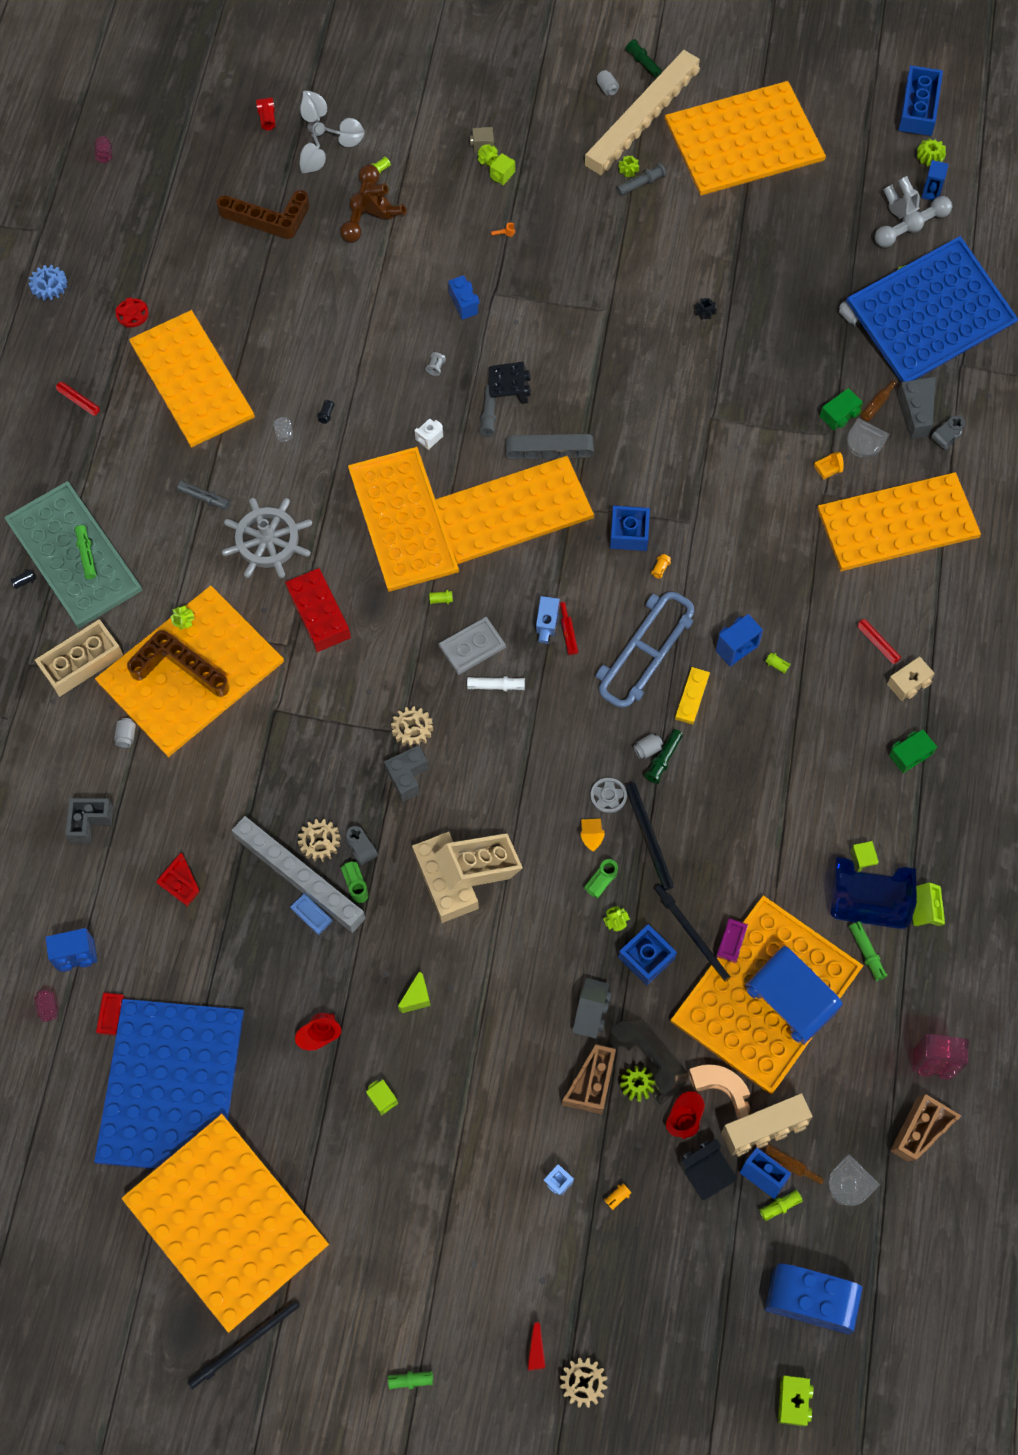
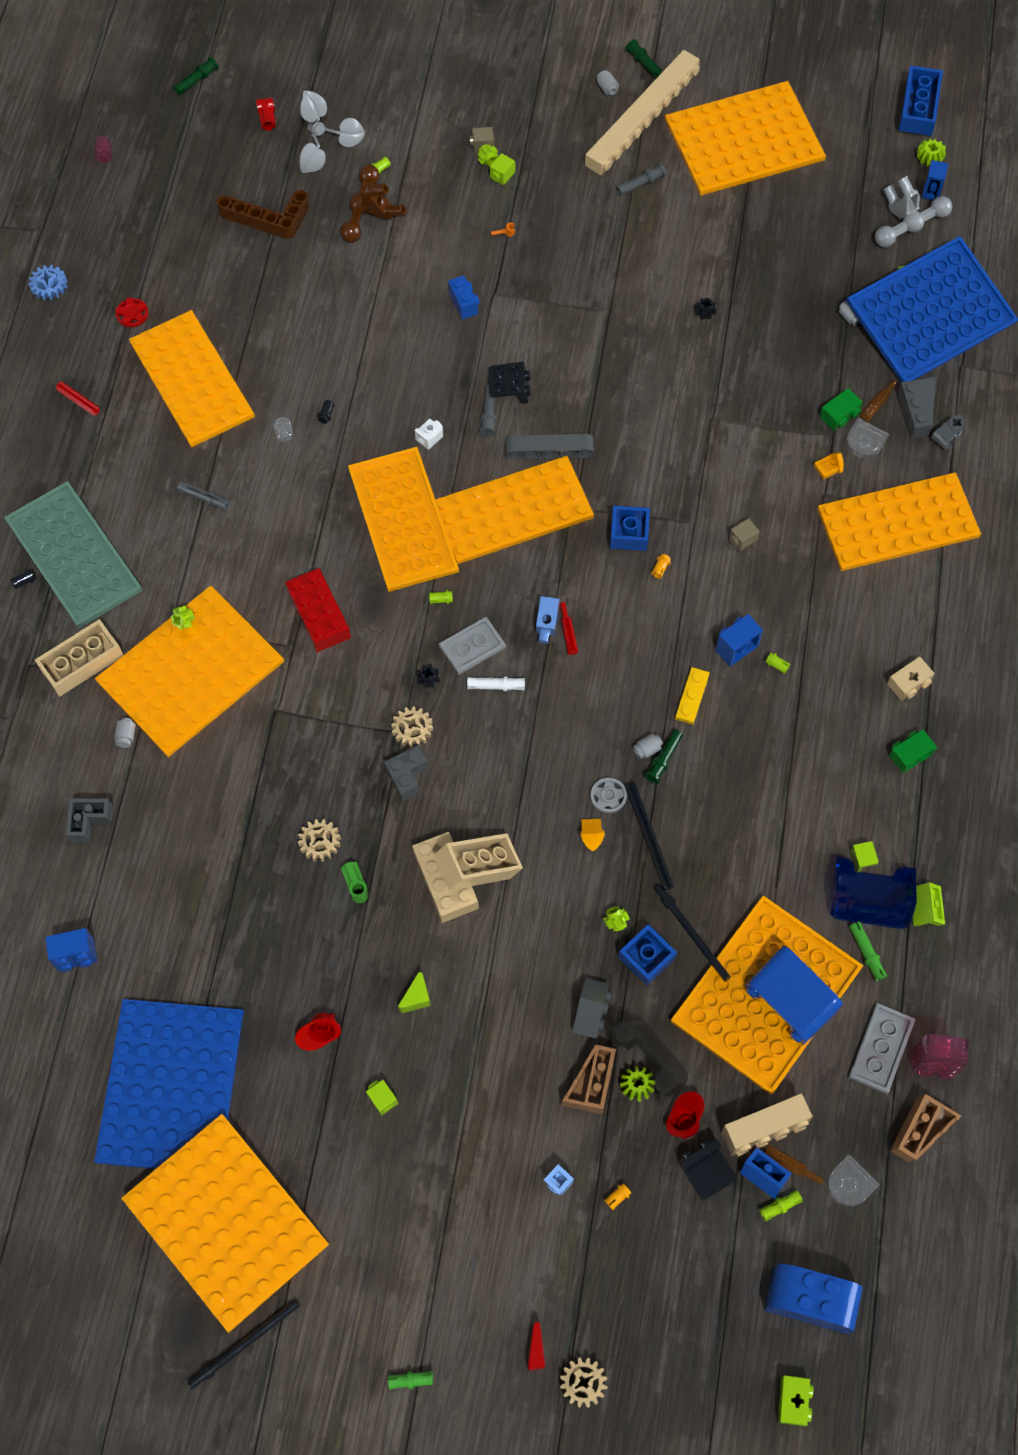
clear pink brick [34,990,58,1022] -> none
bright green pin [74,525,97,579] -> none
red tile [96,993,124,1036] -> none
reddish brown beam [127,630,229,697] -> none
red wing [156,853,200,907] -> none
light grey piece [222,498,312,578] -> none
light grey brick [232,816,366,933] -> none
medium blue tile [290,893,333,935] -> none
dark grey piece [346,826,378,866] -> none
light grey bush [425,352,446,376] -> none
bright green piece [584,859,618,899] -> none
sand blue bar [596,592,694,707] -> none
lime gear [618,156,639,177] -> none
light nougat arch [688,1065,751,1119] -> none
magenta tile [717,918,748,963] -> none
red axle [857,619,901,664] -> none
none -> dark green pin [173,56,219,96]
none -> black gear [417,665,440,689]
none -> dark tan brick [729,518,760,551]
none -> light grey tile [848,1003,915,1094]

